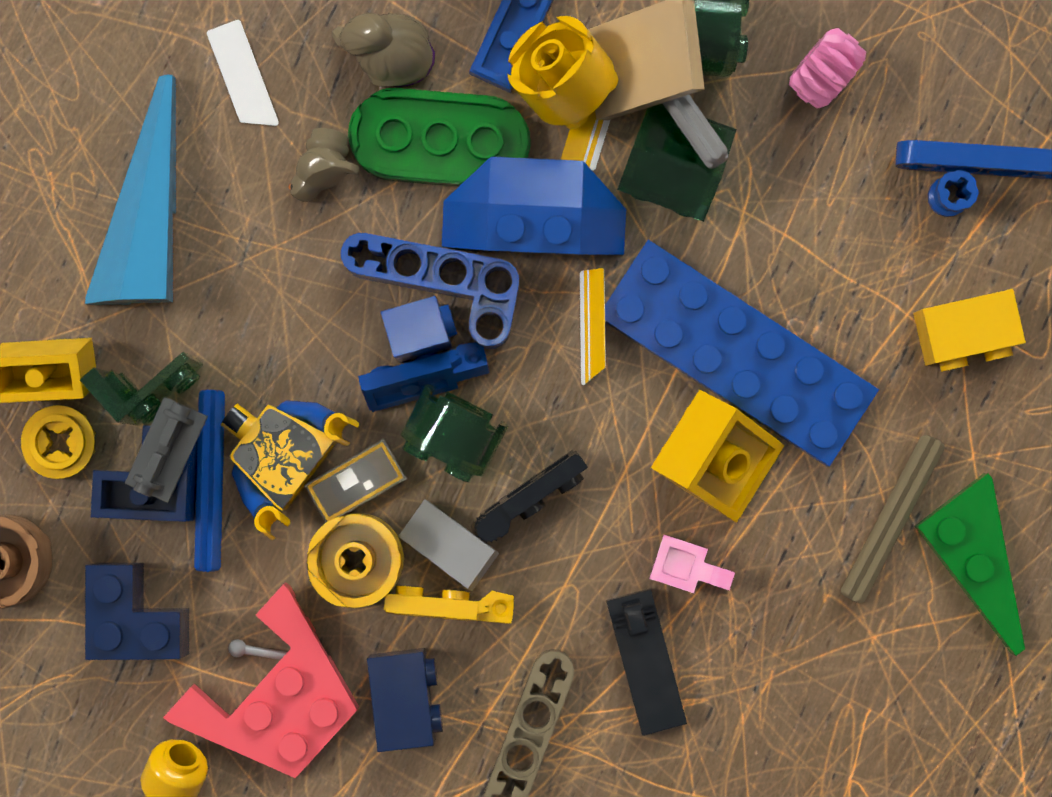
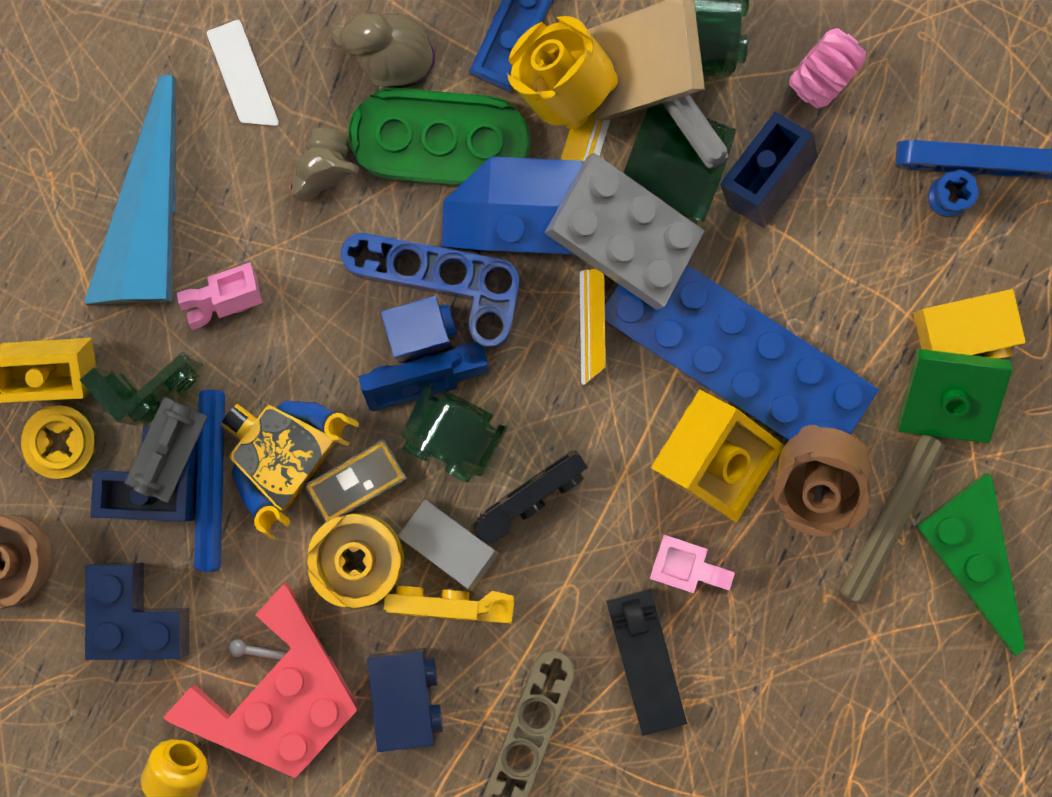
none -> bright pink plate [177,262,263,330]
none -> light grey plate [544,153,705,310]
none -> dark blue brick [720,112,818,228]
none -> medium nougat brick [774,425,872,537]
none -> green plate [897,349,1013,443]

